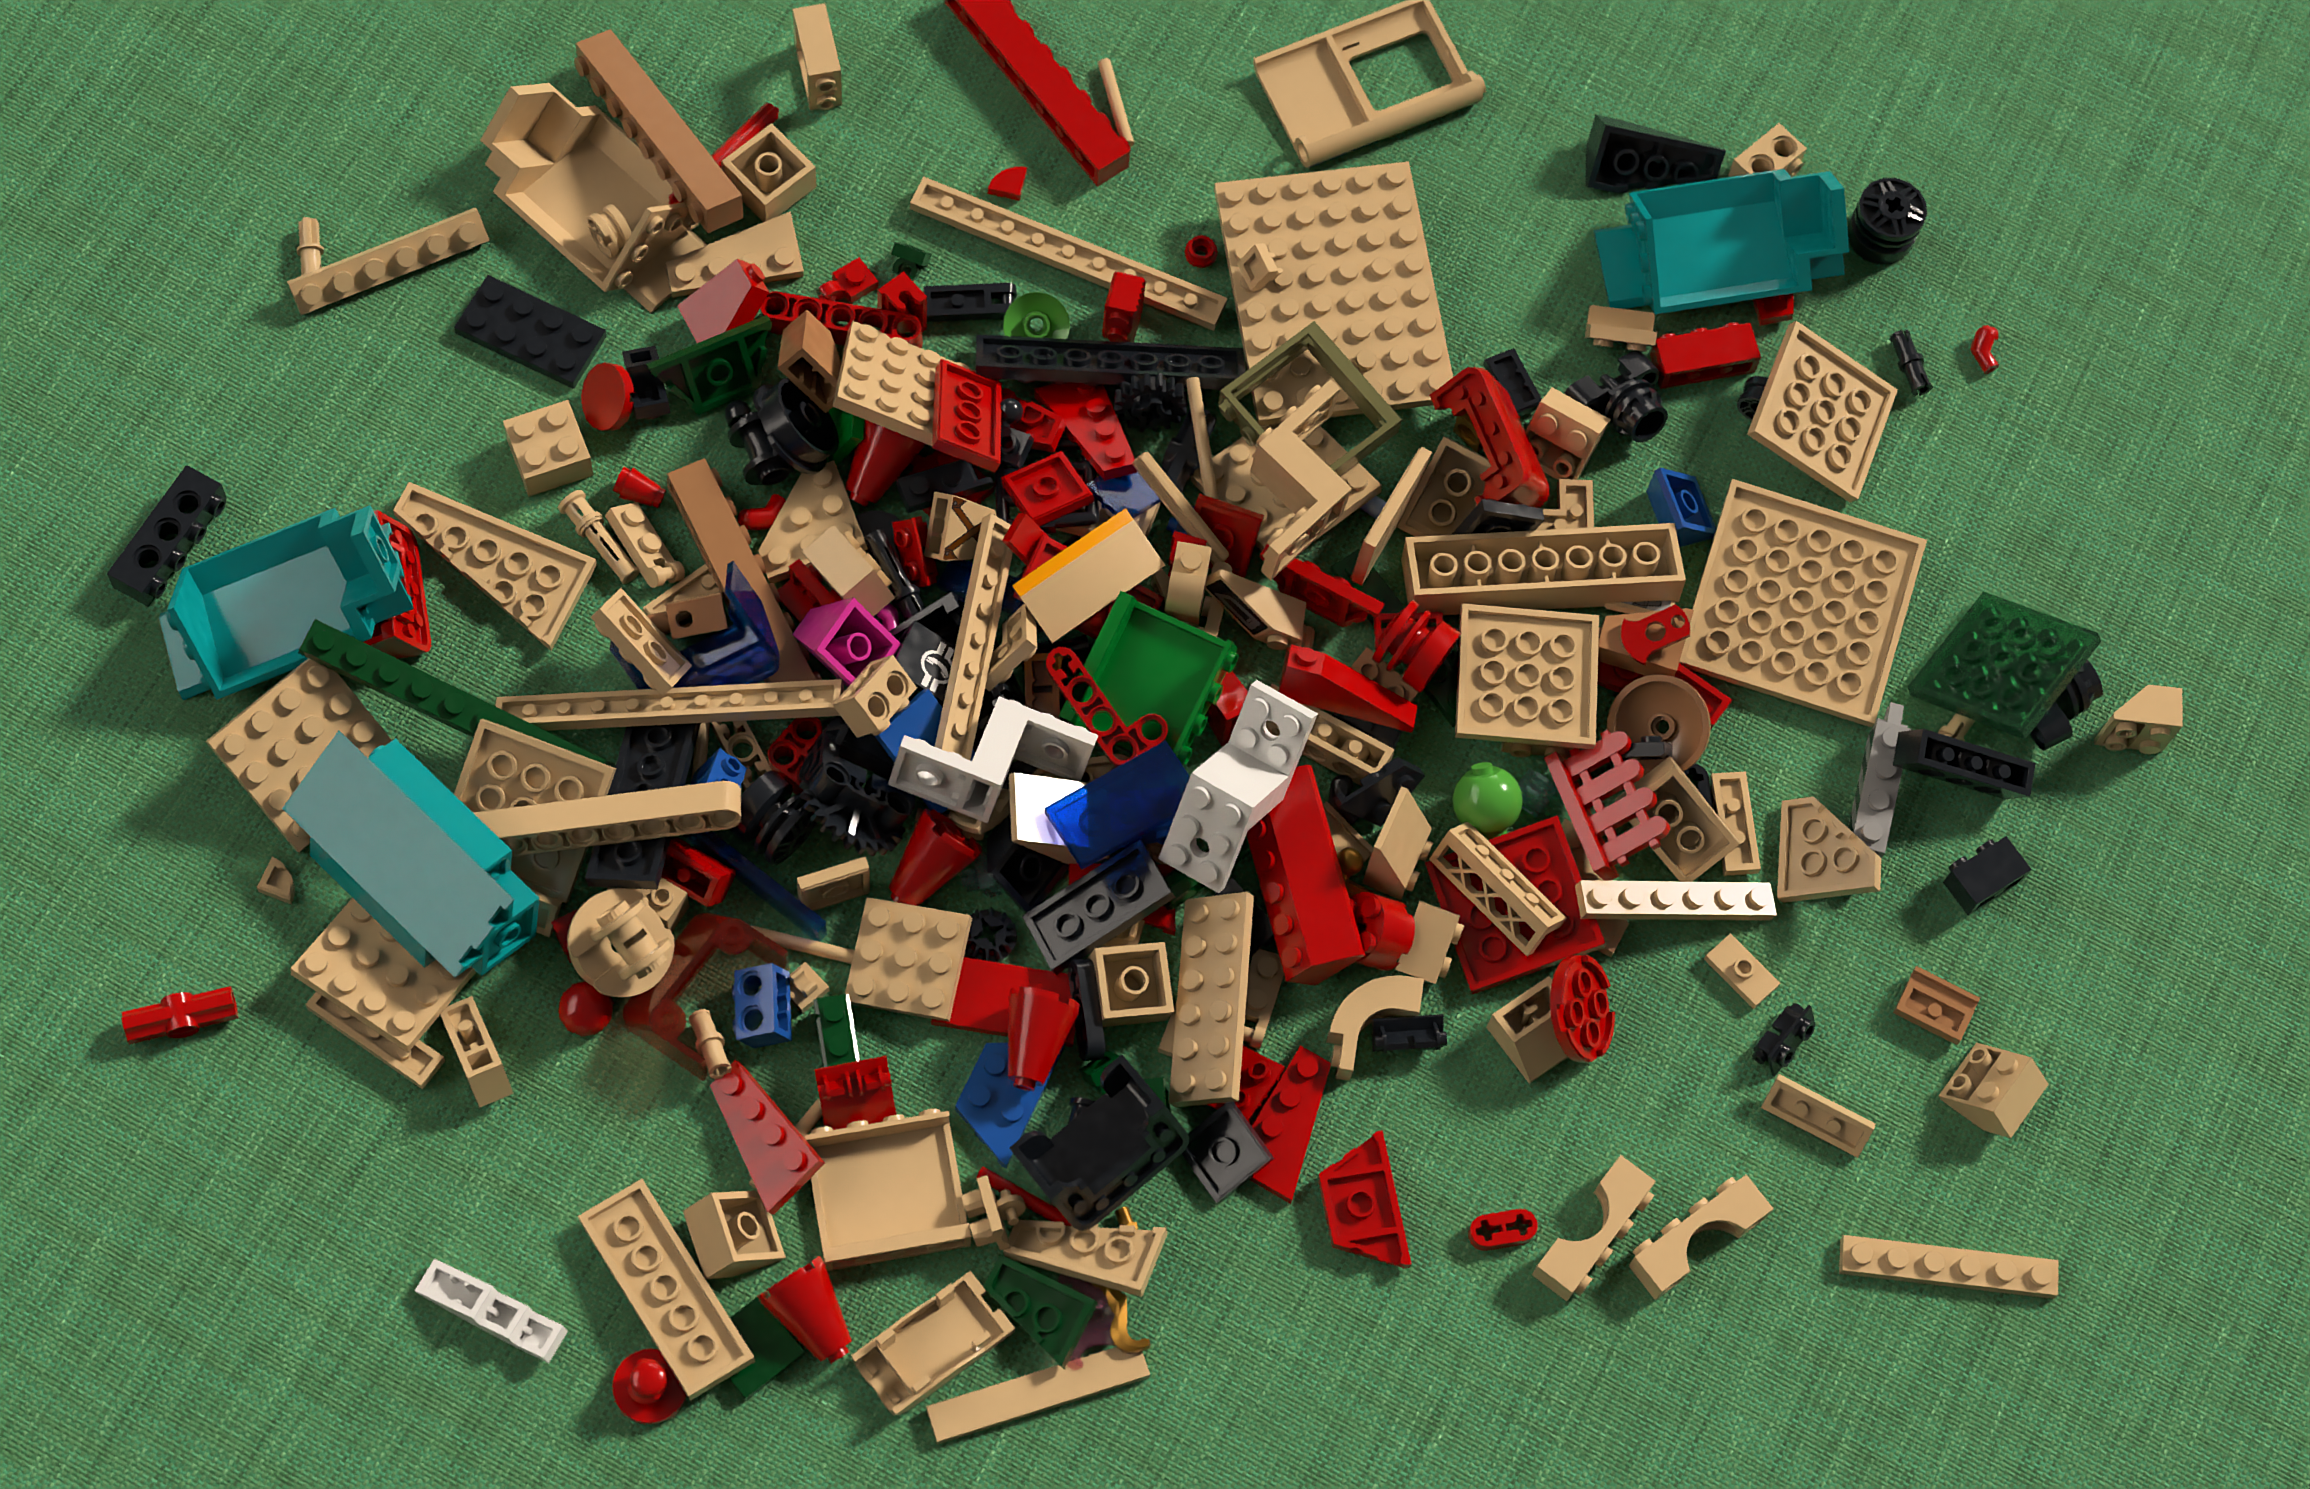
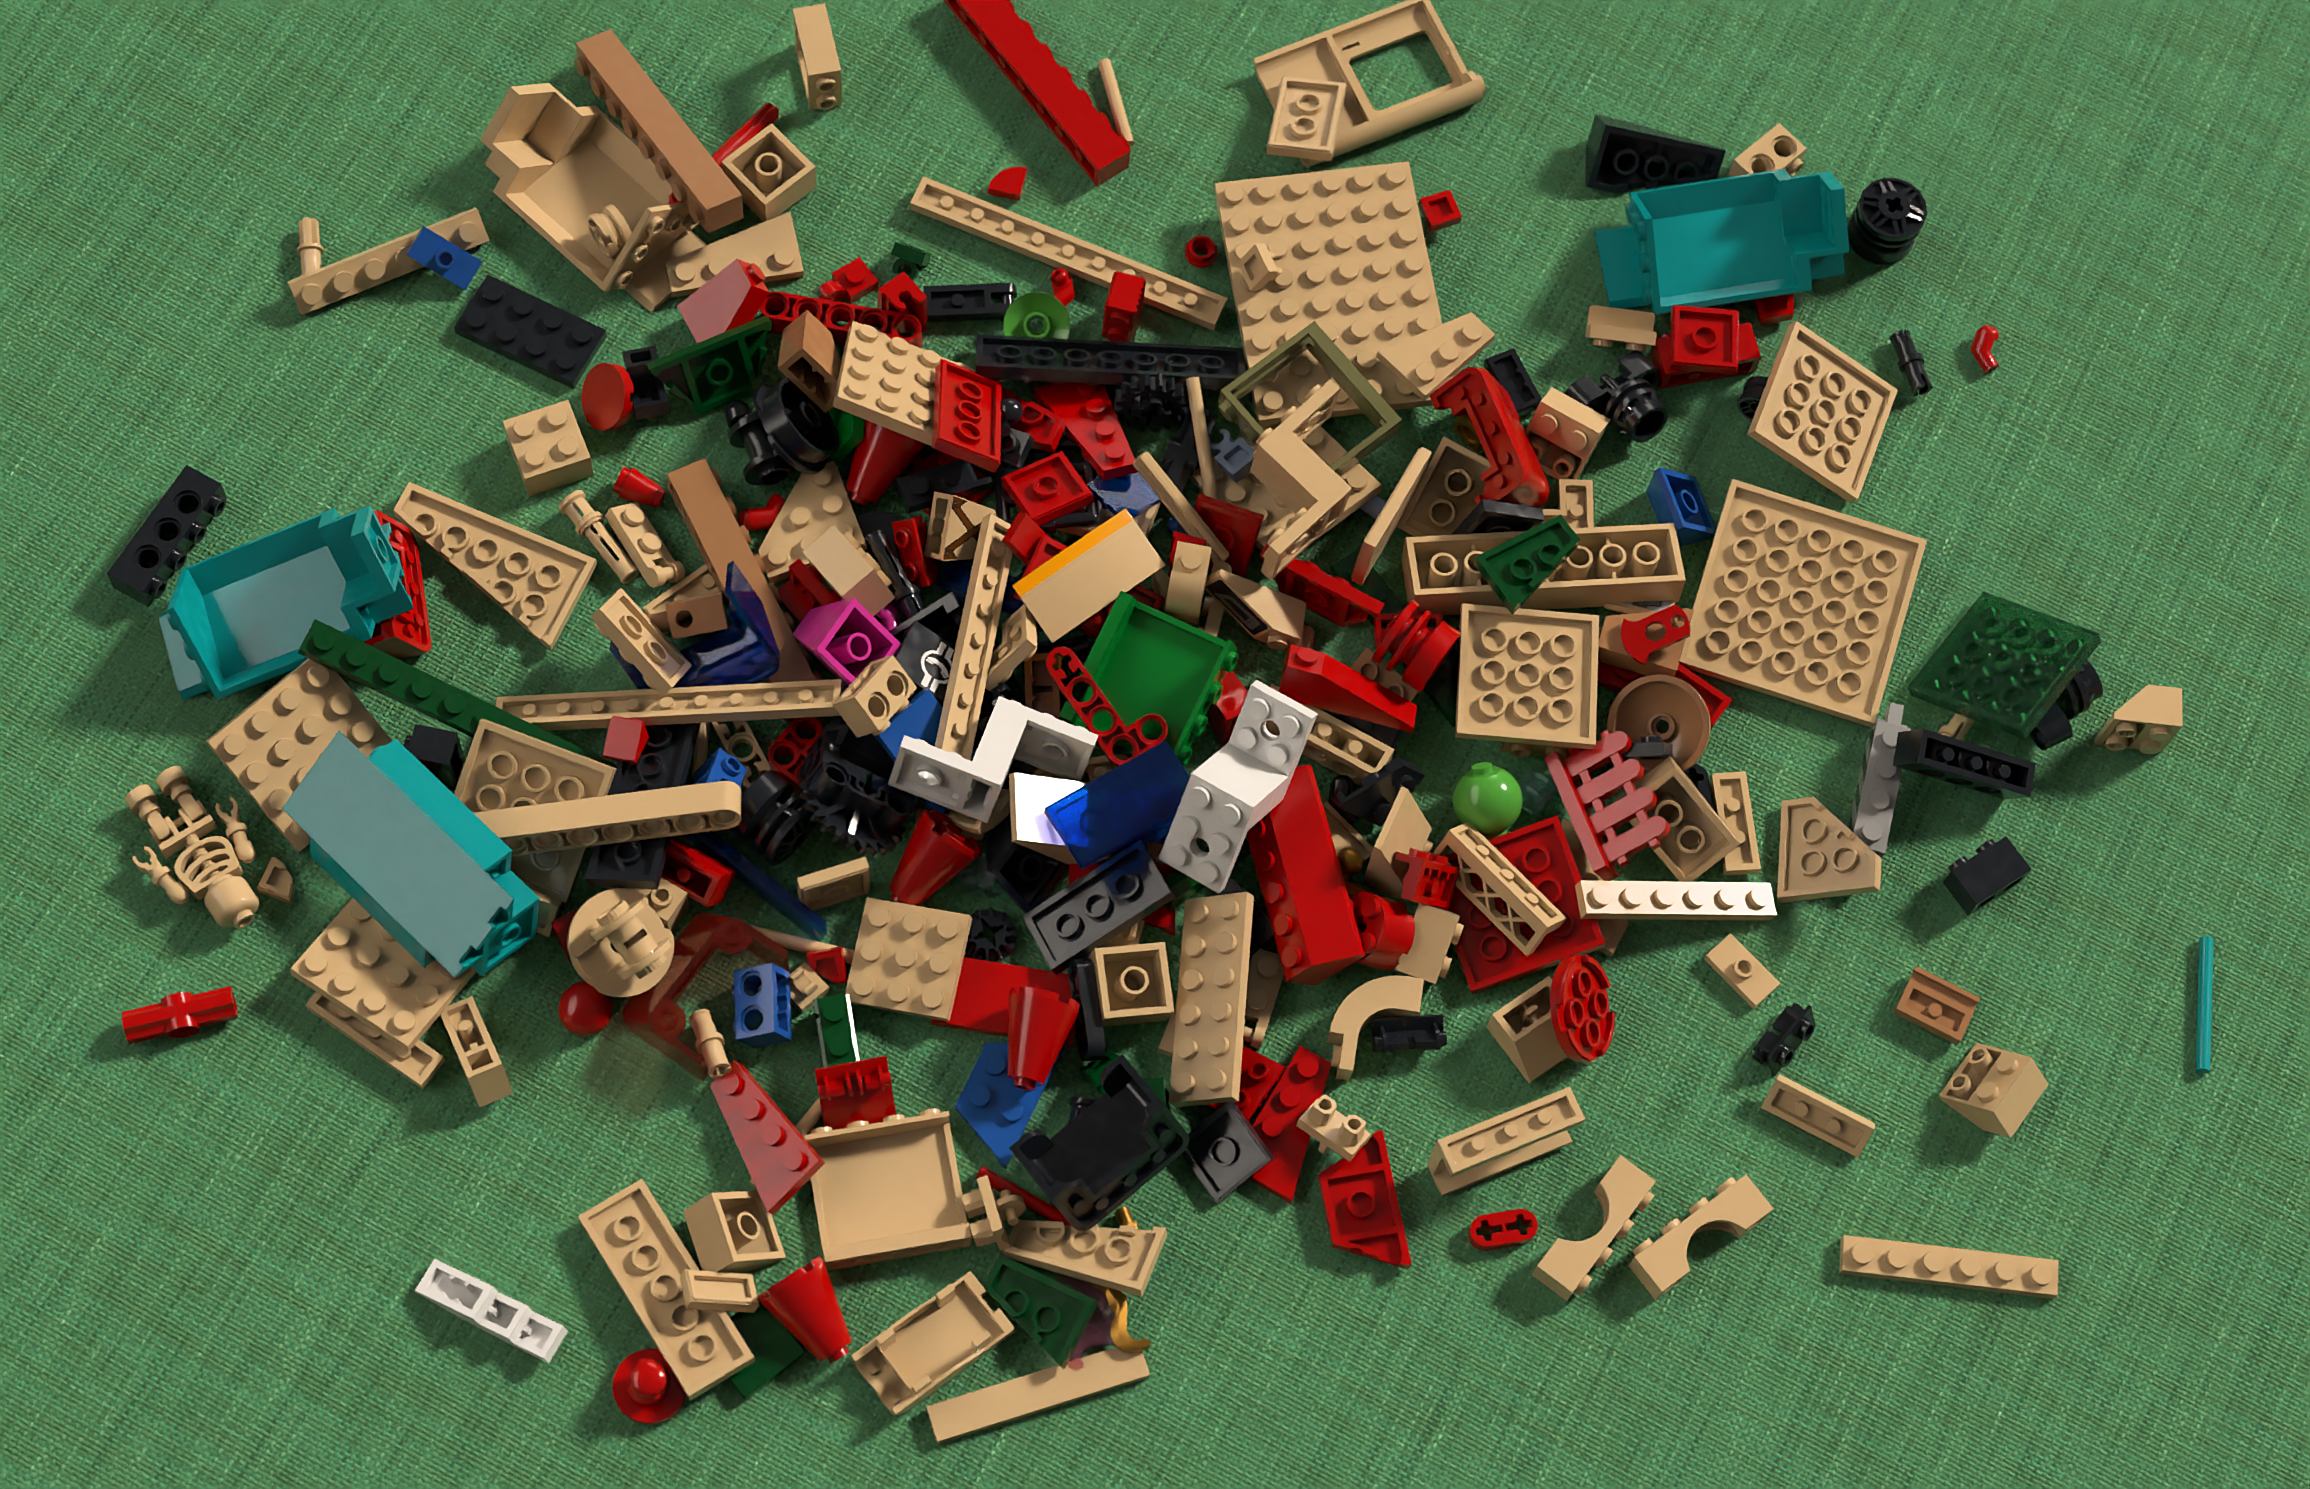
none -> tan piece [124,766,259,929]
none -> black brick [403,724,465,791]
none -> blue plate [406,226,482,290]
none -> red slope [603,716,649,764]
none -> tan tile [680,1269,759,1313]
none -> red tile [806,946,849,984]
none -> red arm [1050,268,1075,307]
none -> sand blue plate [1209,429,1255,483]
none -> tan tile [1267,76,1346,161]
none -> tan hips [1296,1095,1371,1161]
none -> tan wing [1376,312,1495,401]
none -> red bracket [1394,848,1460,909]
none -> red tile [1418,189,1462,232]
none -> tan window [1427,1087,1585,1196]
none -> dark green wing [1474,514,1580,615]
none -> red tile [1670,305,1739,375]
none -> teal bar [2196,936,2214,1073]

